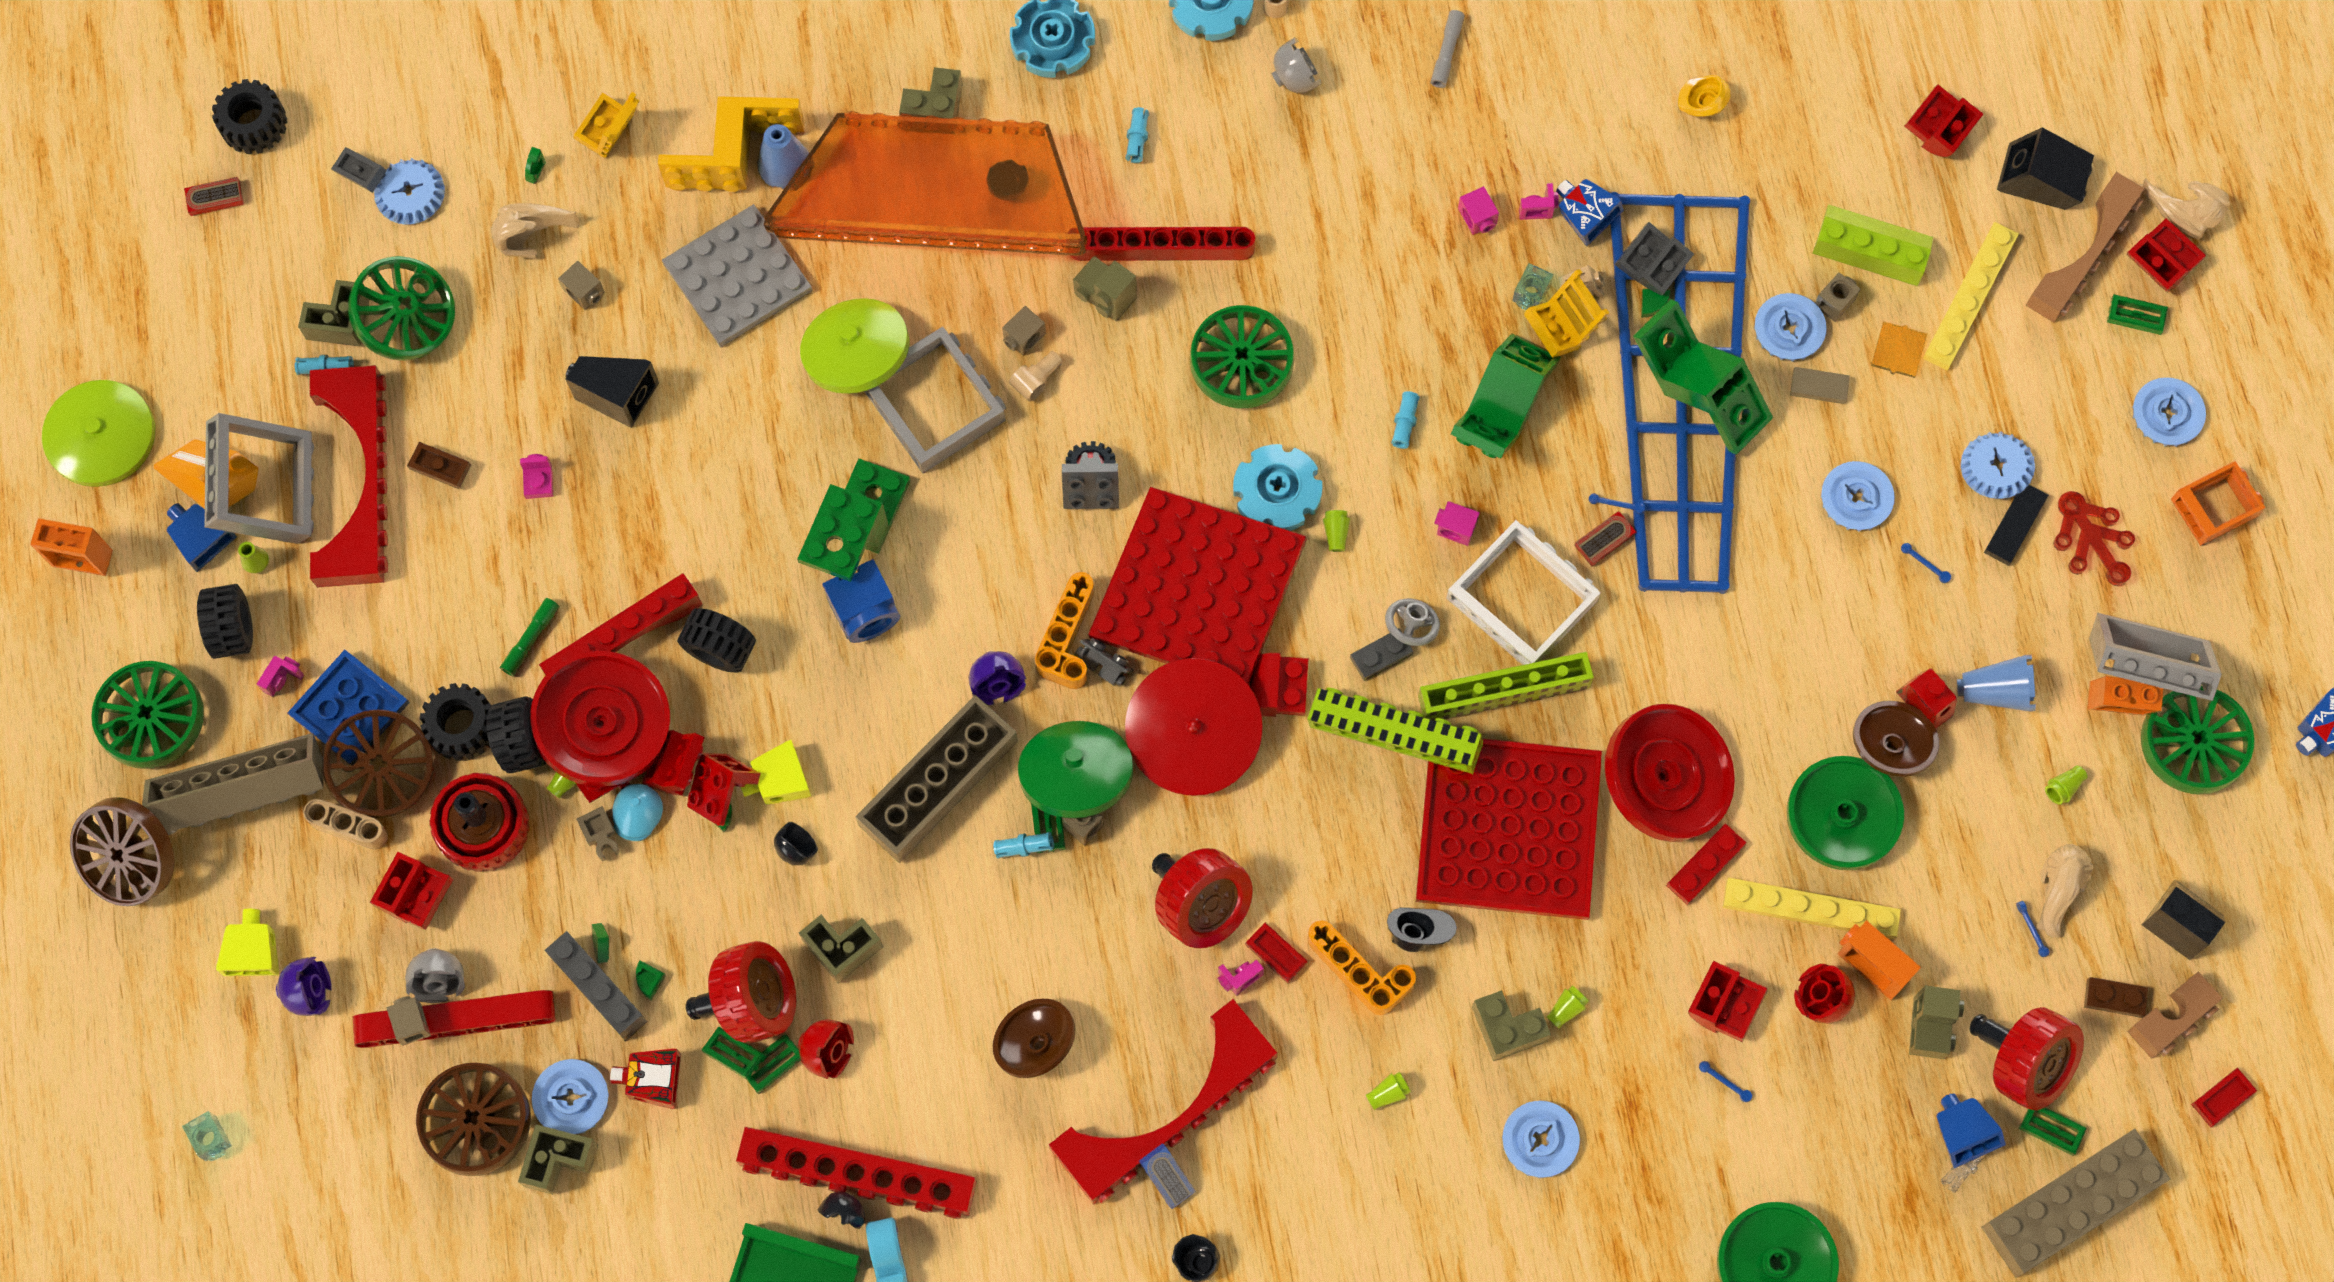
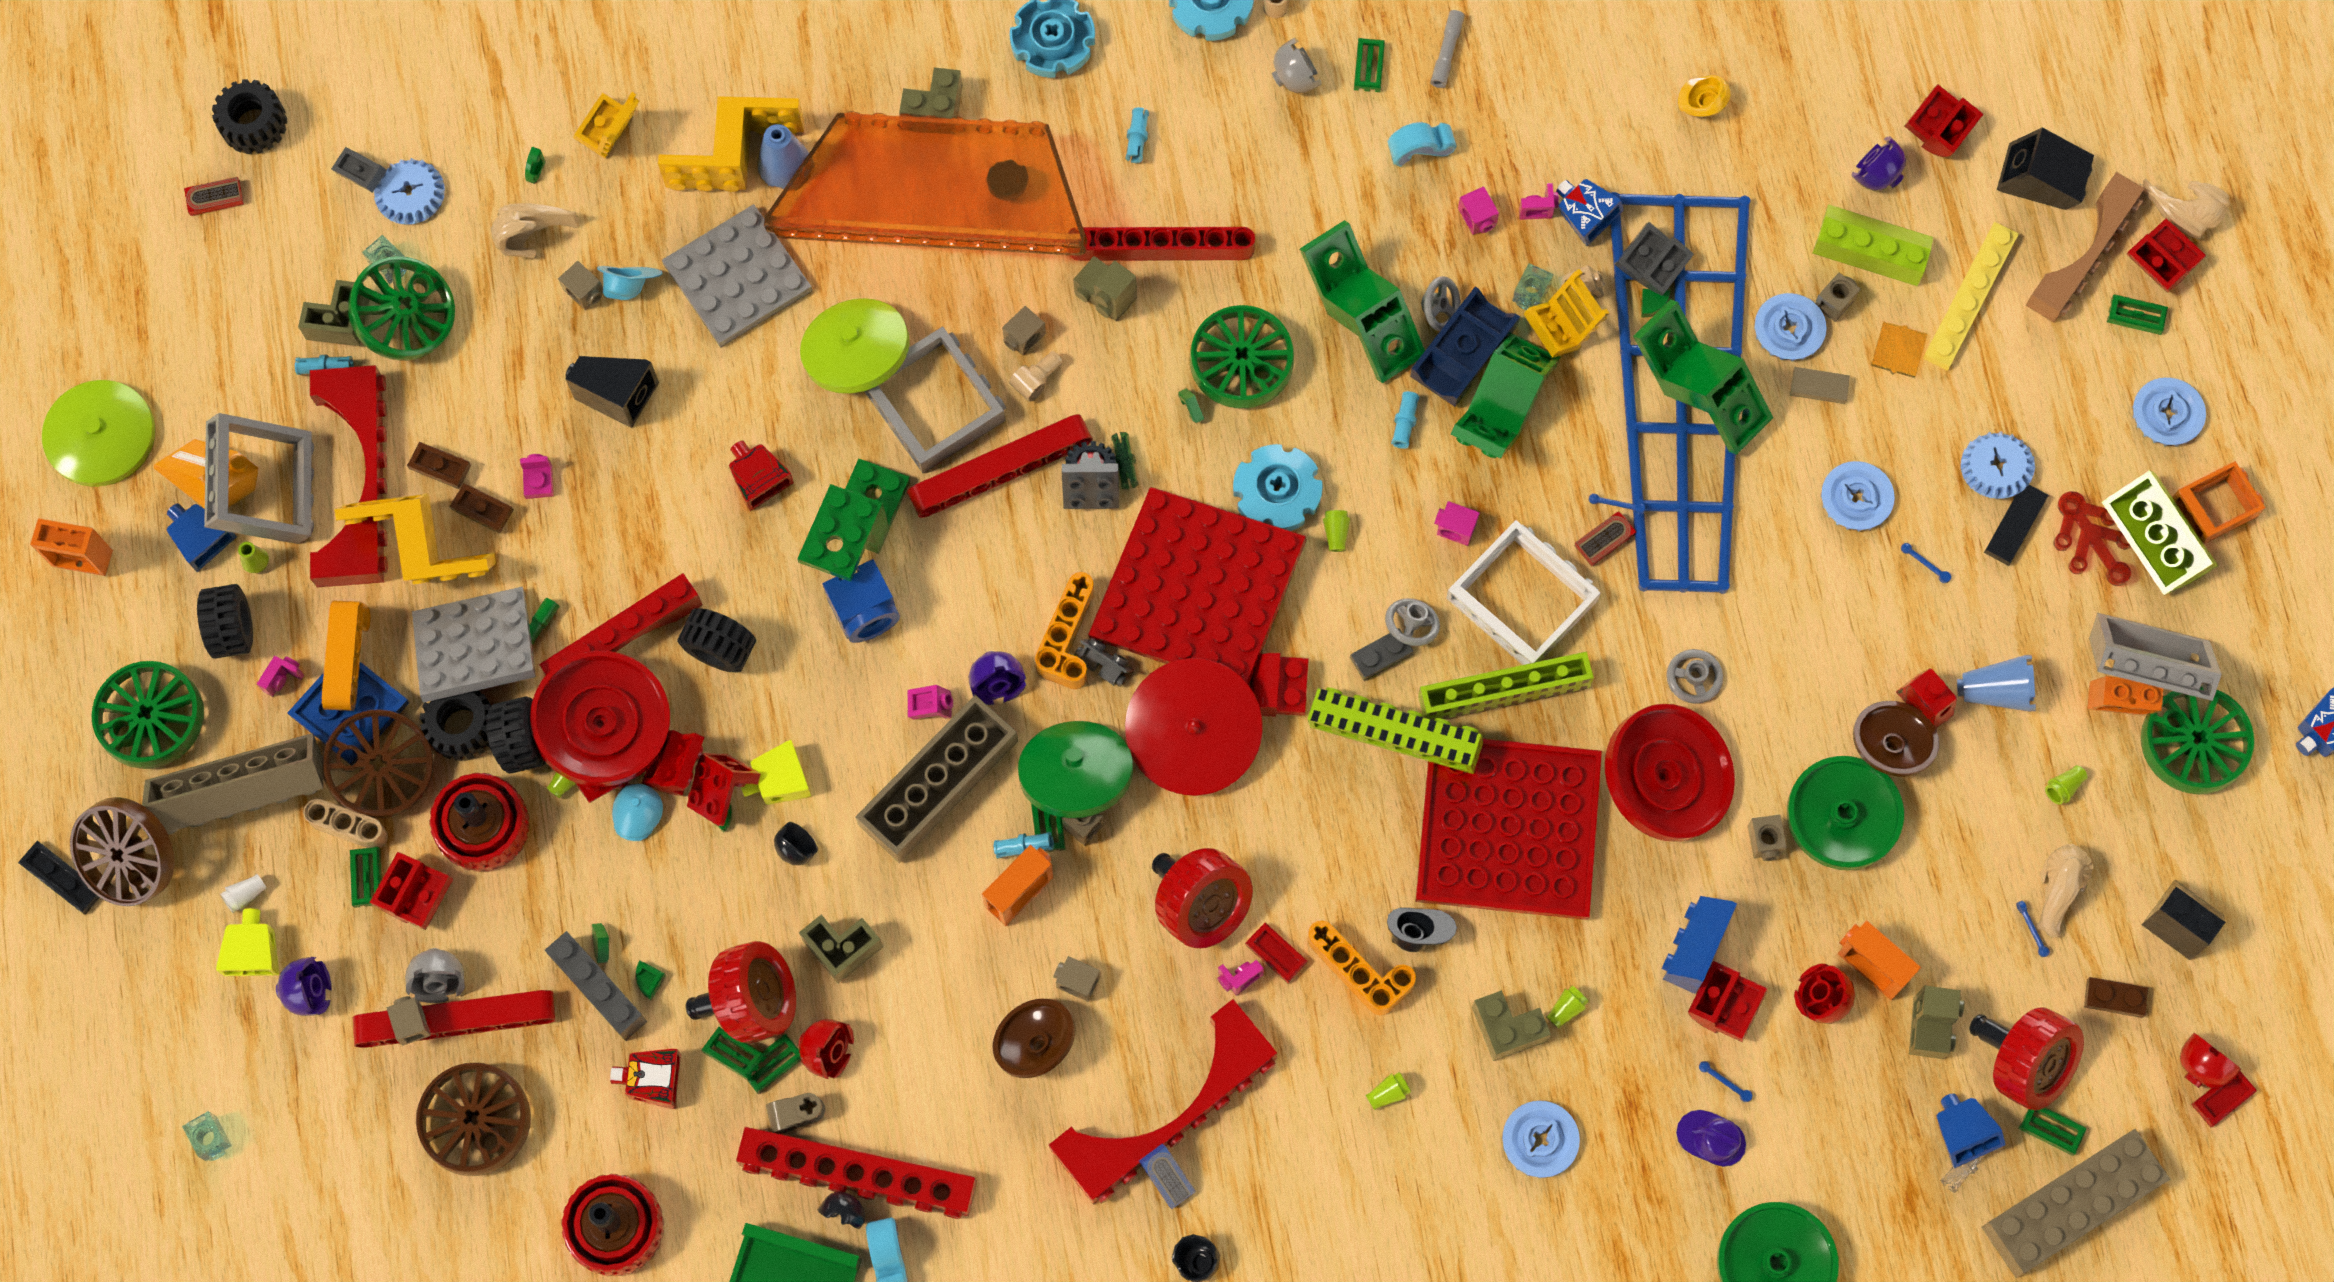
olive brick [518,1124,598,1195] -> none
light blue gear [532,1059,609,1134] -> none
dark tan plate [577,806,620,861] -> none
red plate [1666,823,1747,905] -> none
light yellow plate [1722,878,1901,940] -> none
medium nougat arch [2127,971,2223,1058] -> none
none -> black tile [18,841,100,915]
none -> white cone [220,874,266,913]
none -> light orange beam [322,601,371,711]
none -> yellow bracket [334,493,496,584]
none -> green tile [350,847,382,908]
none -> clear light blue brick [362,235,407,284]
none -> light grey plate [412,586,536,703]
none -> reddish brown plate [450,483,514,534]
none -> red wheel [561,1174,664,1276]
none -> medium azure piece [597,266,663,300]
none -> red torso [729,440,794,511]
none -> dark tan piece [766,1093,825,1134]
none -> red beam [907,414,1093,518]
none -> dark pink bracket [907,685,953,720]
none -> orange window [982,844,1054,927]
none -> dark tan brick [1053,956,1100,1002]
none -> clear green pin [1111,432,1139,490]
none -> green tile [1178,388,1204,423]
none -> green bracket [1300,220,1425,383]
none -> green tile [1354,38,1385,92]
none -> medium azure animal [1387,122,1457,167]
none -> dark blue piece [1410,286,1520,407]
none -> light grey piece [1421,276,1460,331]
none -> blue slope [1661,896,1737,994]
none -> light grey piece [1667,649,1723,704]
none -> dark purple piece [1676,1110,1746,1167]
none -> dark tan brick [1747,815,1787,861]
none -> dark purple cylinder [1851,136,1906,191]
none -> lime slope [2102,470,2218,595]
none -> red cylinder [2180,1033,2241,1089]

